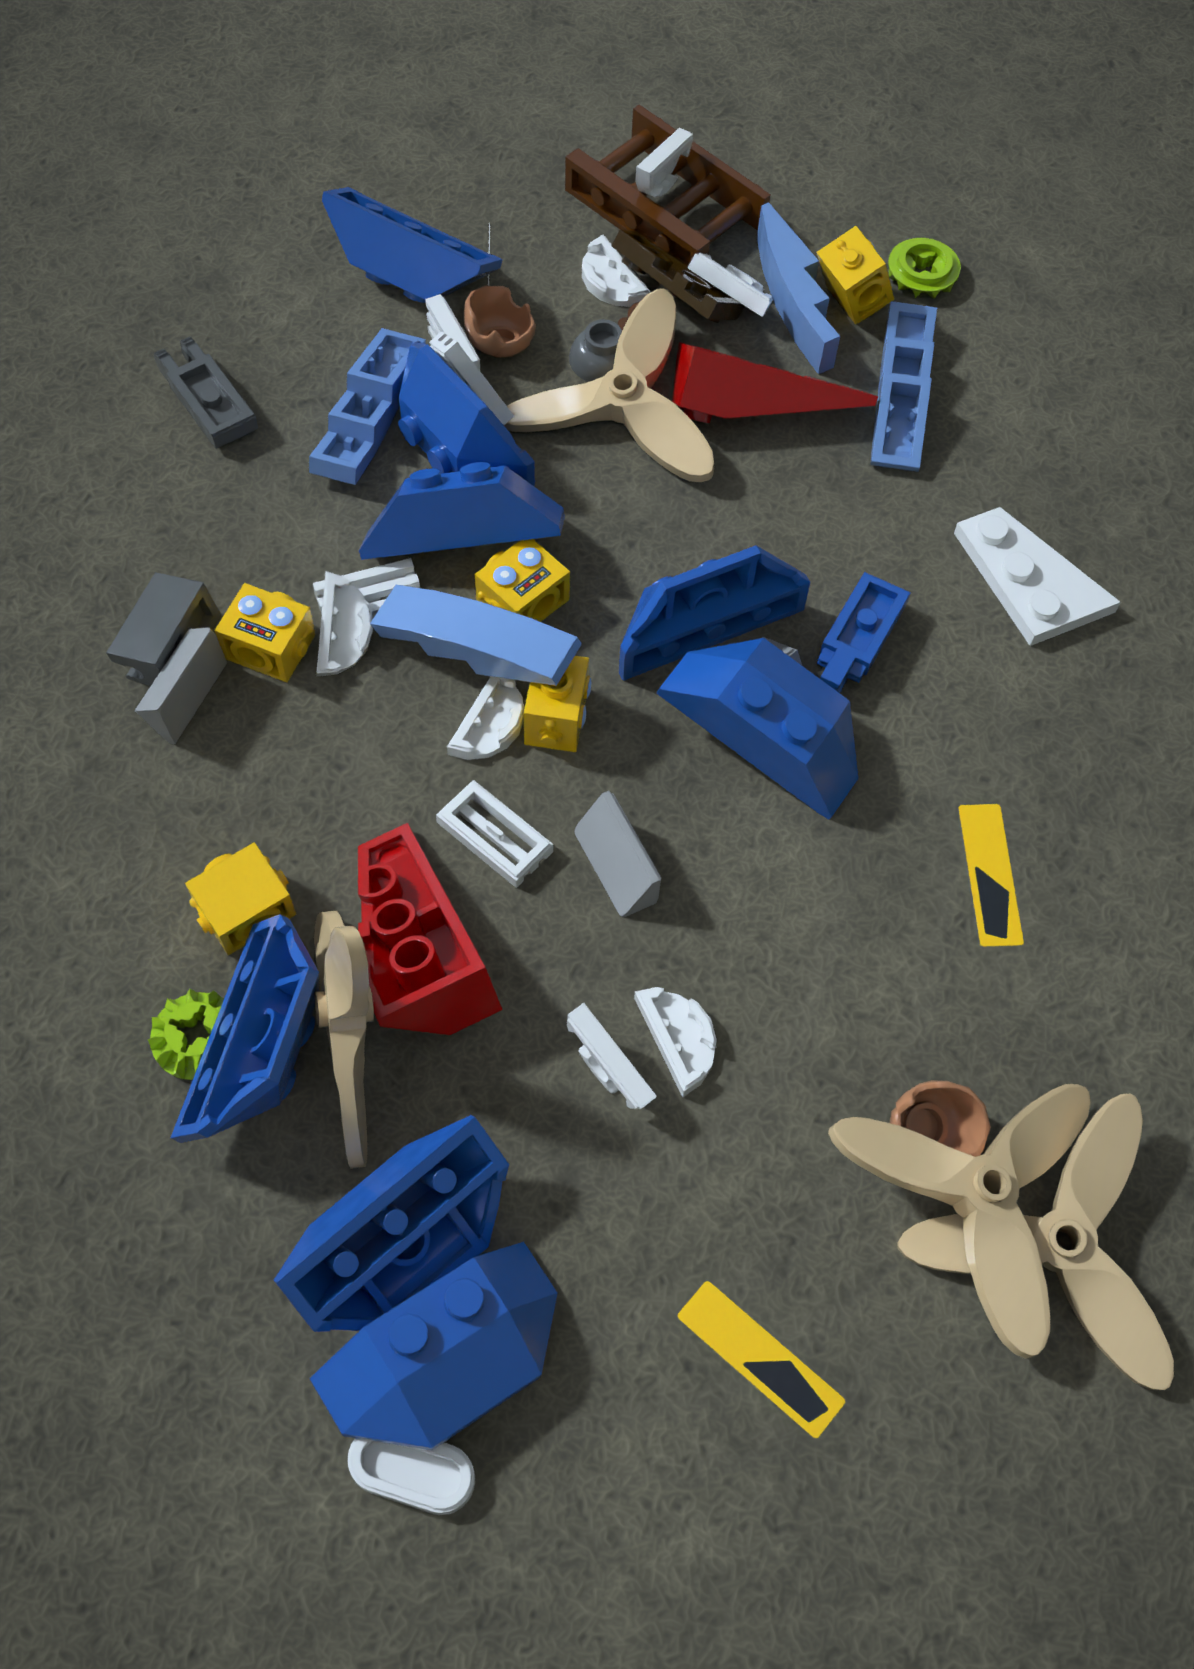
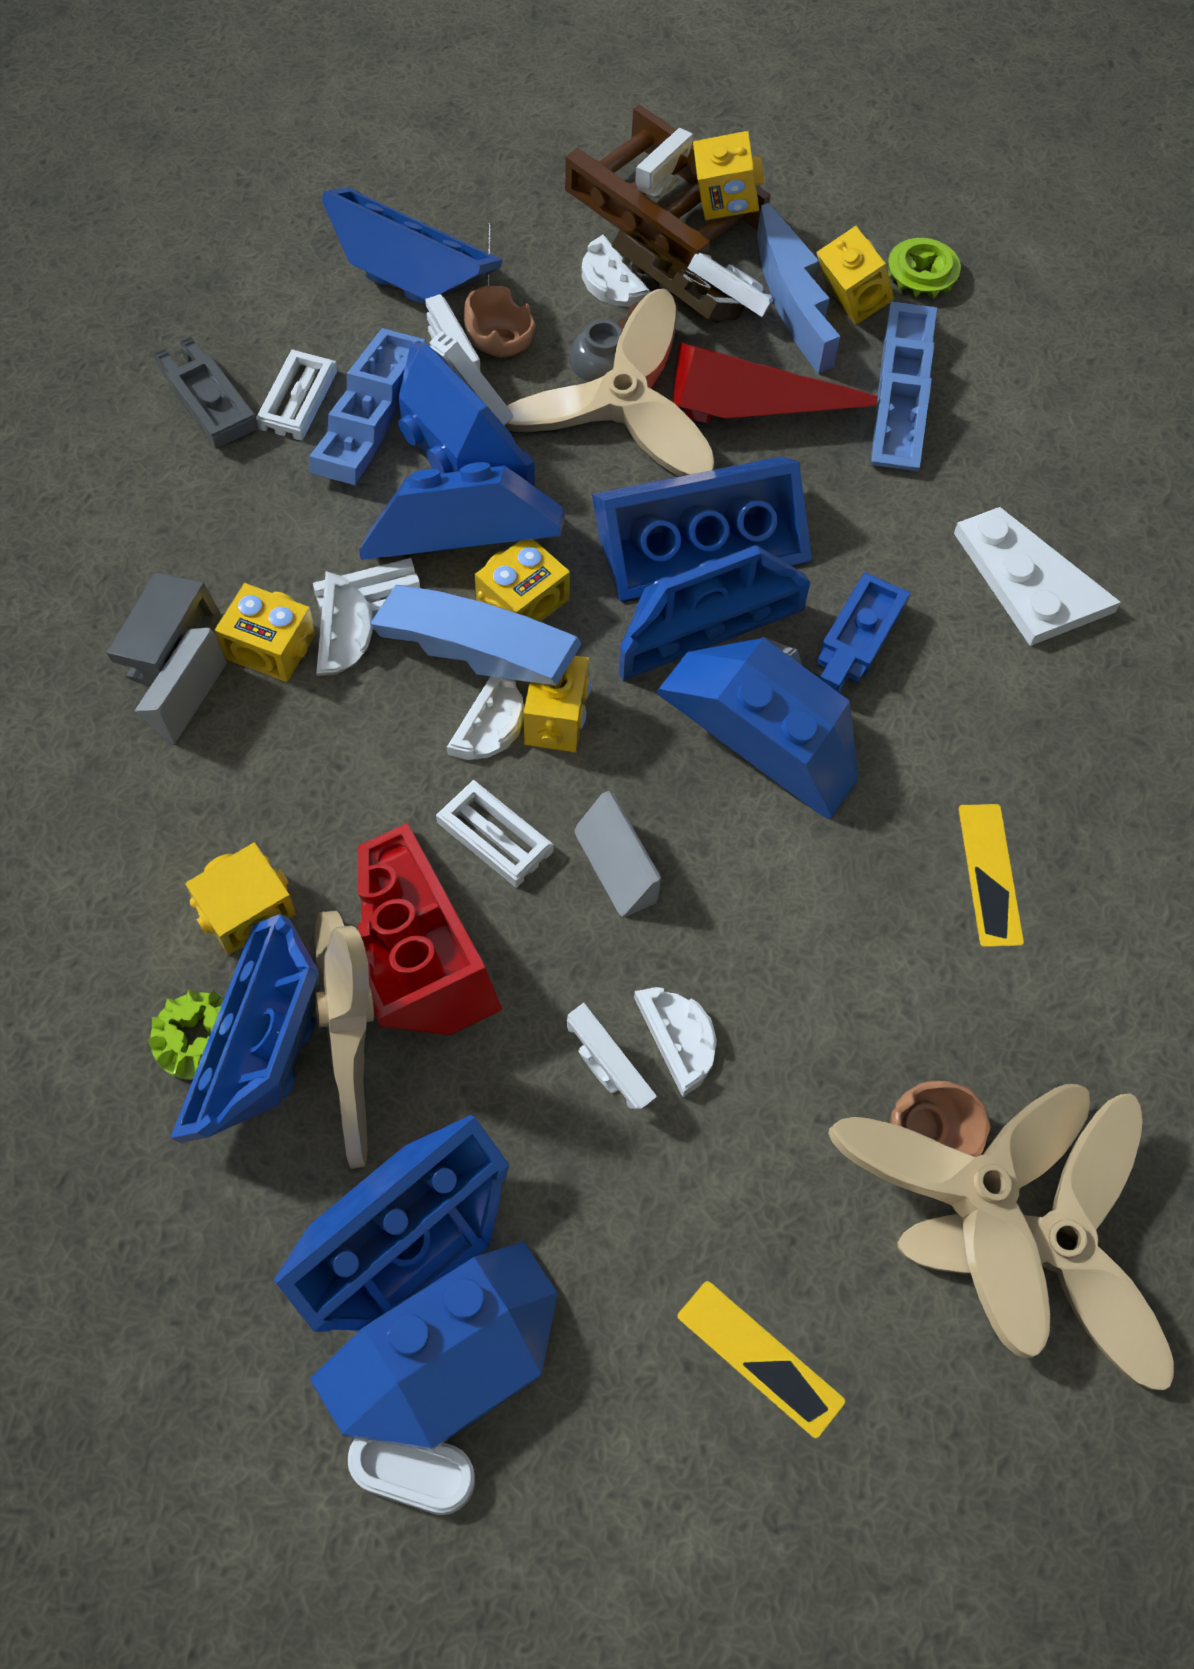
none -> white tile [256,350,337,441]
none -> blue slope [592,457,812,601]
none -> yellow head [693,131,765,221]

